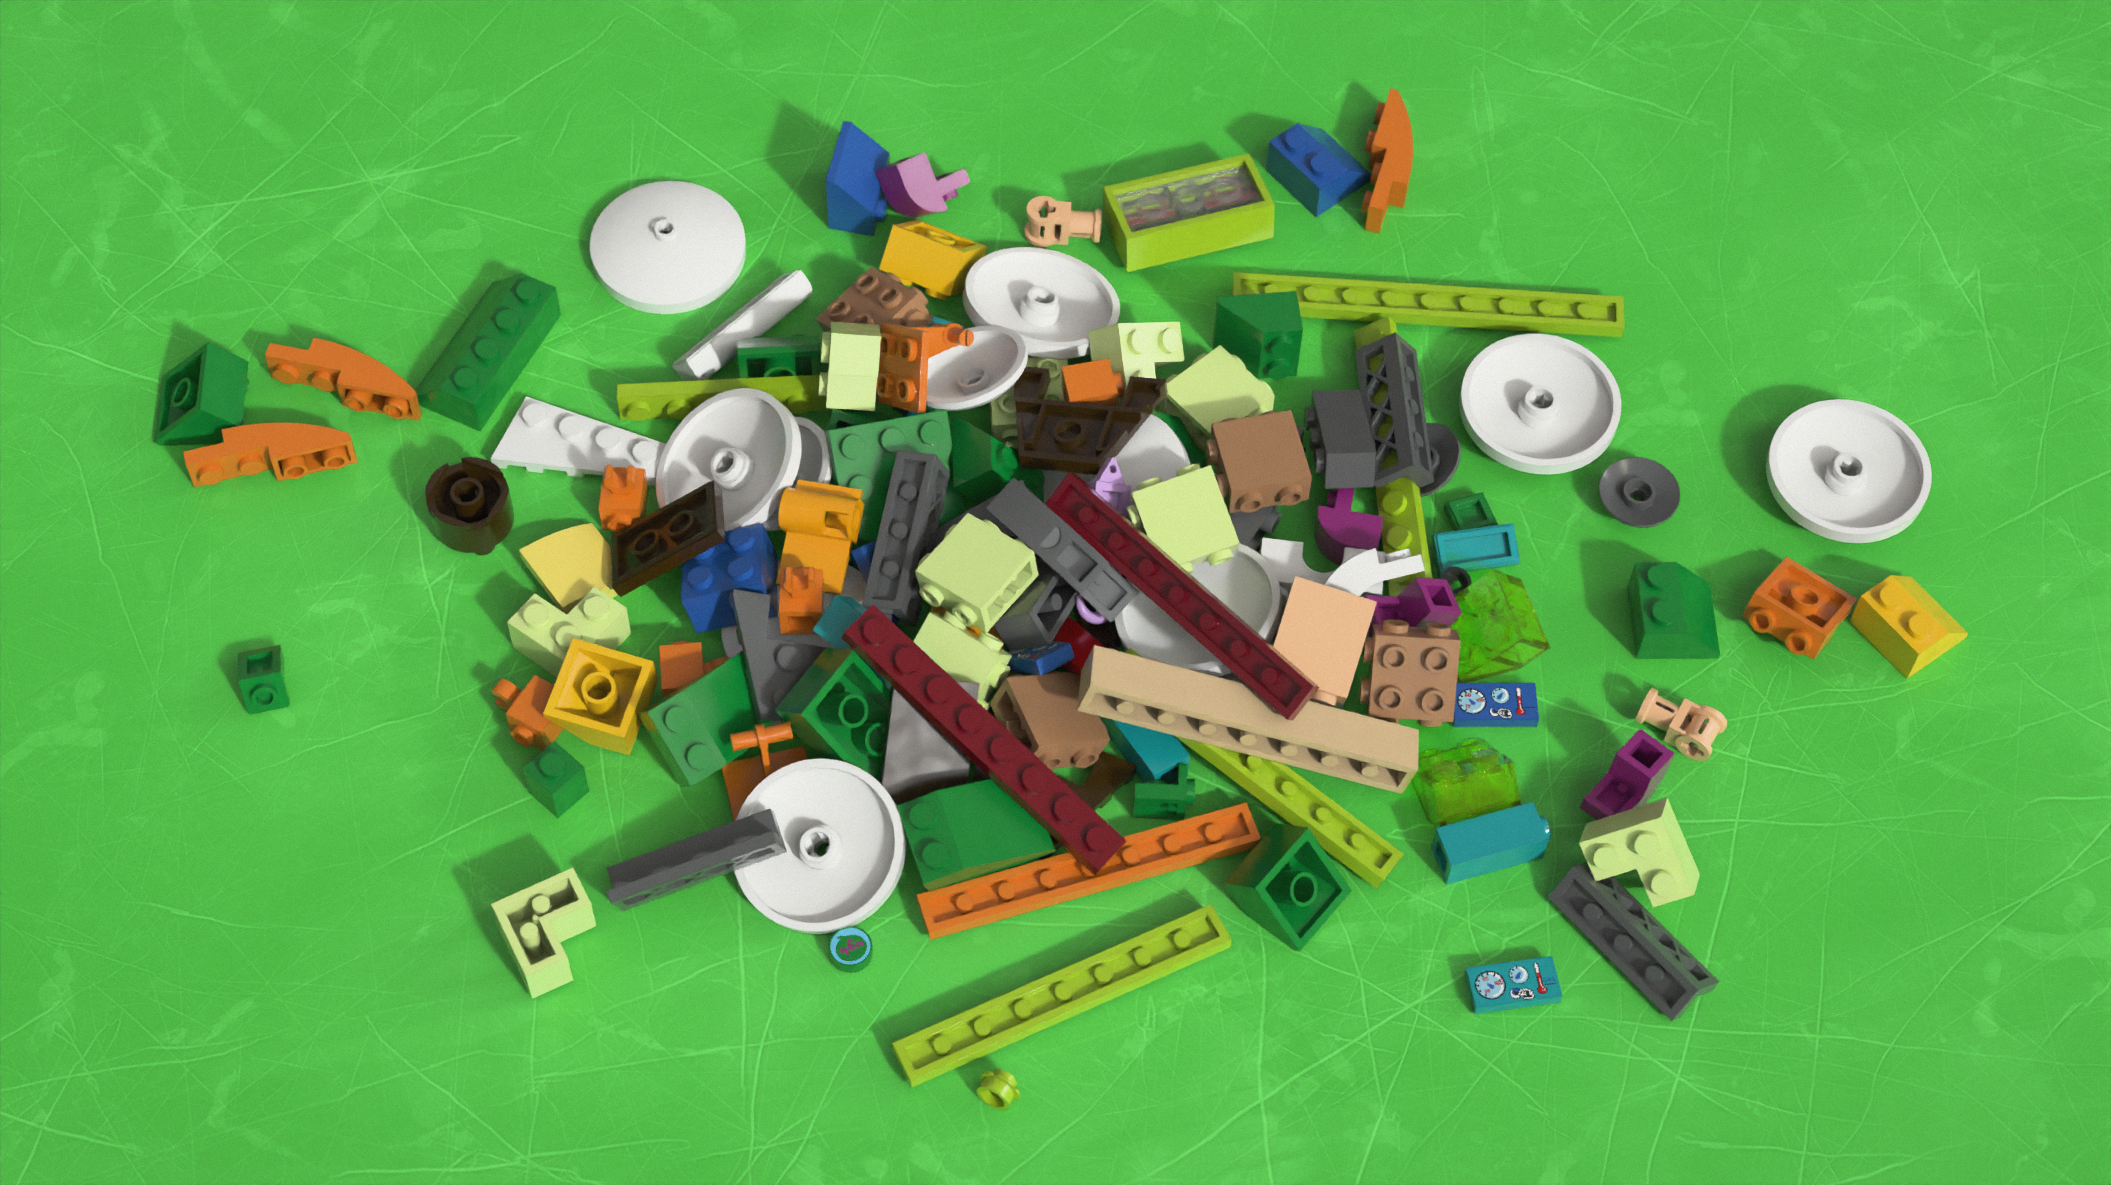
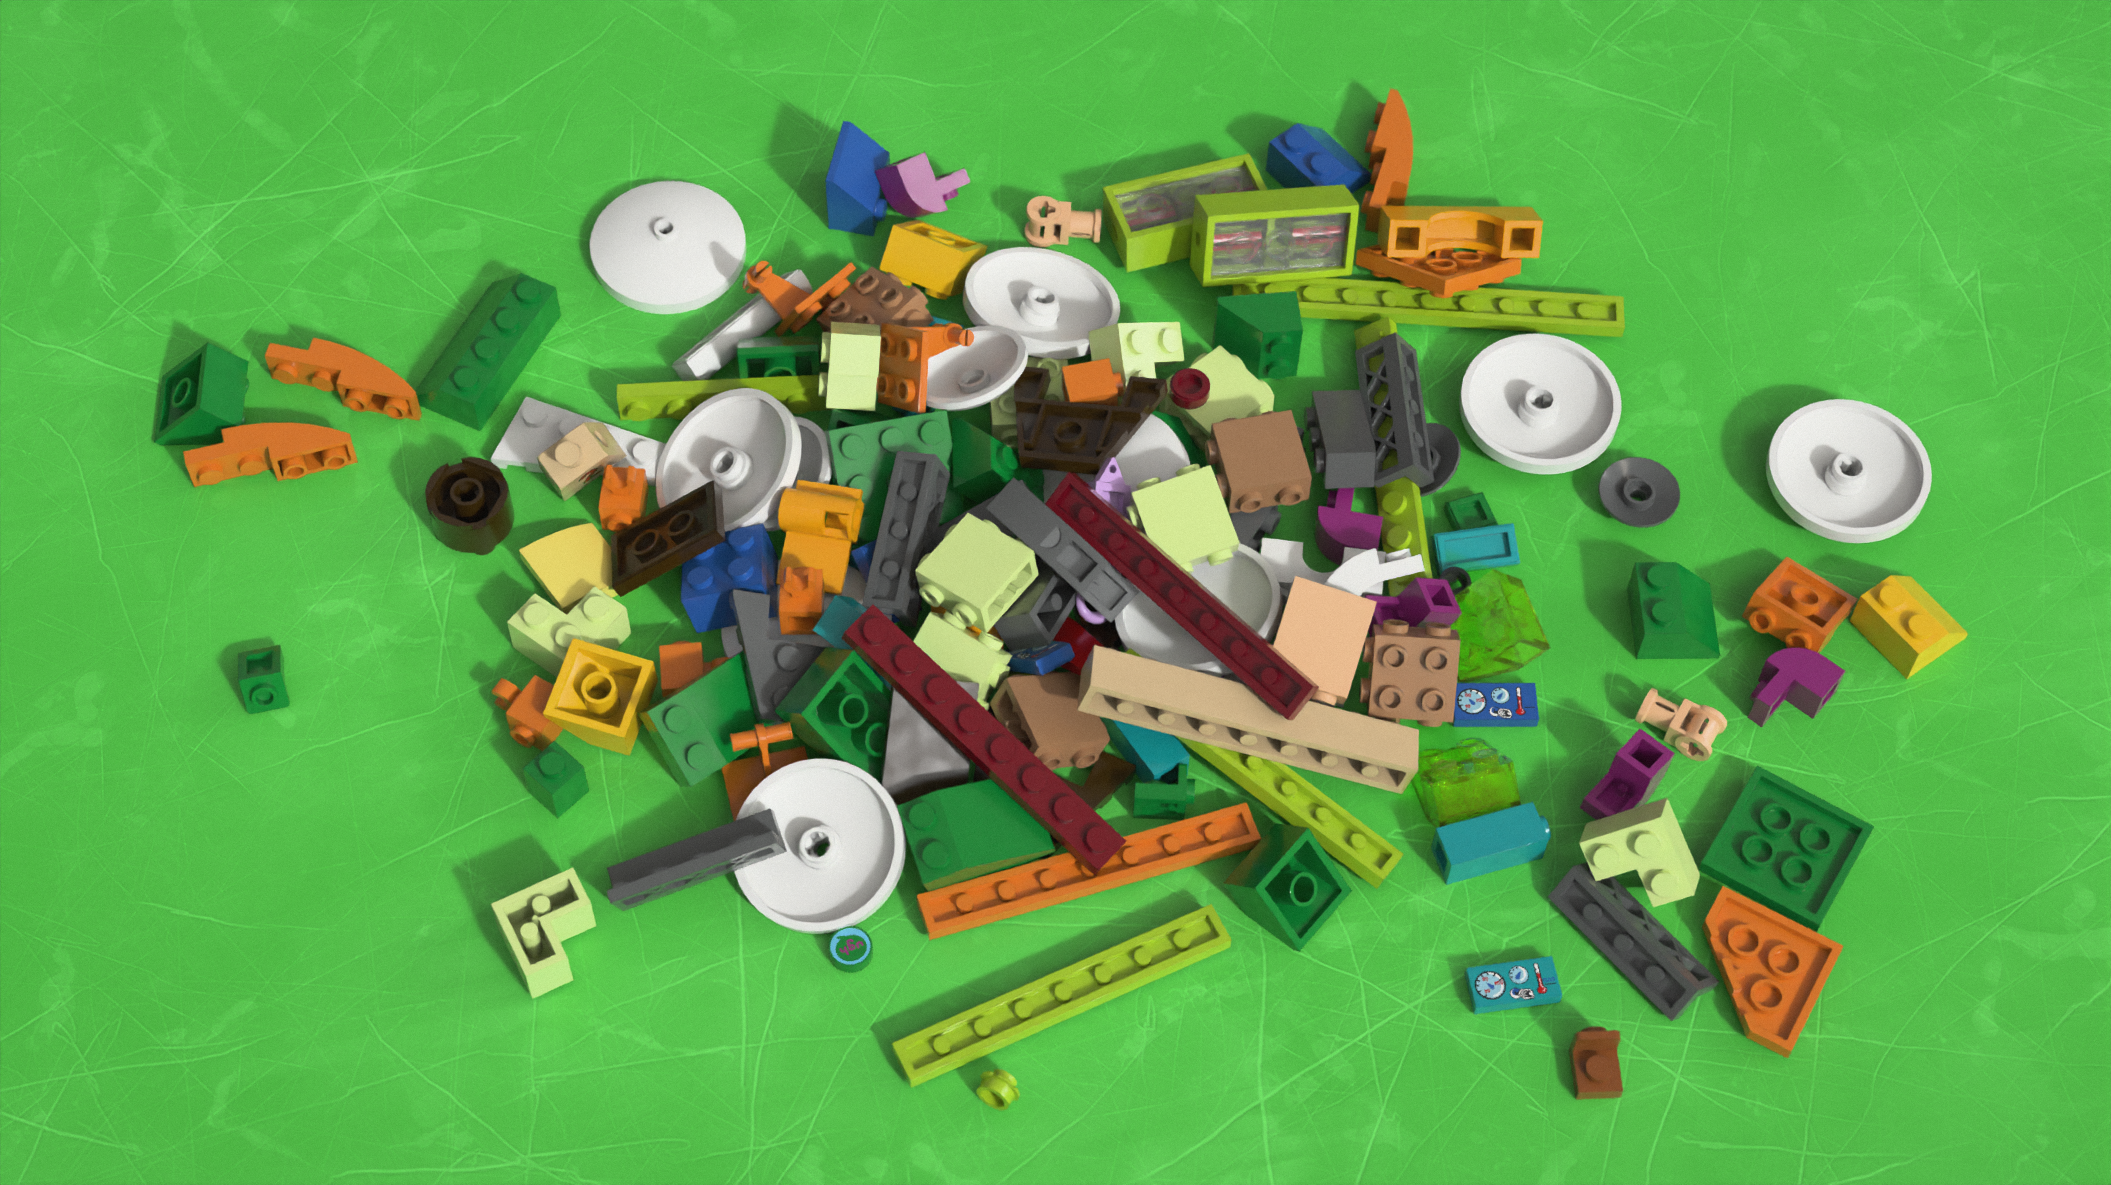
none -> tan torso [537,422,627,501]
none -> orange plate [742,261,856,337]
none -> dark red tile [1169,368,1210,409]
none -> brick [1190,185,1359,287]
none -> orange plate [1356,244,1522,298]
none -> light orange arch [1377,206,1543,258]
none -> dark orange bracket [1569,1026,1623,1100]
none -> green plate [1698,766,1874,932]
none -> orange plate [1702,886,1843,1059]
none -> magenta brick [1748,648,1845,727]

